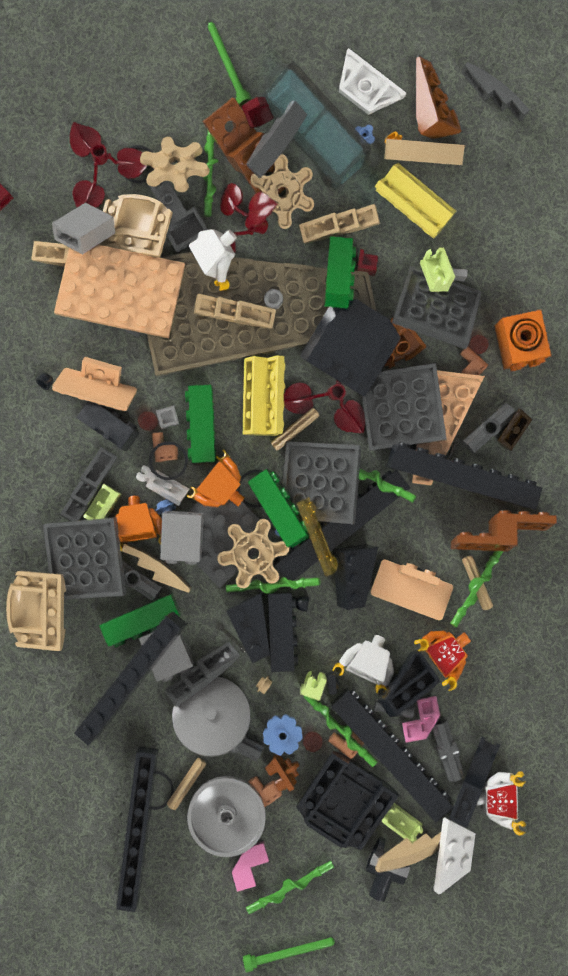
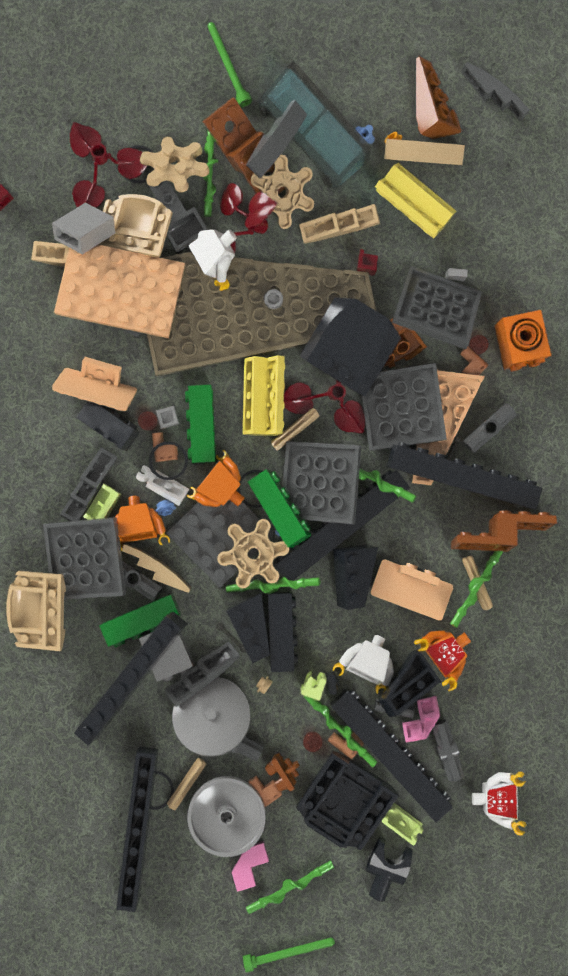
black hinge [36,373,53,390] -> none
light grey brick [160,511,204,565] -> none
tan slope [194,294,276,329] -> none
dark red panel [241,97,274,128] -> none
medium blue plant [263,714,303,755] -> none
black hinge [296,596,310,612] -> none
clear yellow plate [297,497,338,576] -> none
green brick [325,236,356,308] -> none
white wing [339,48,406,115] -> none
tan slope [375,832,441,872] -> none
yellowish green hinge [420,248,455,292] -> none
white wing [434,818,475,894] -> none
black piece [449,737,500,828] -> none
dark brown slope [498,409,533,451] -> none

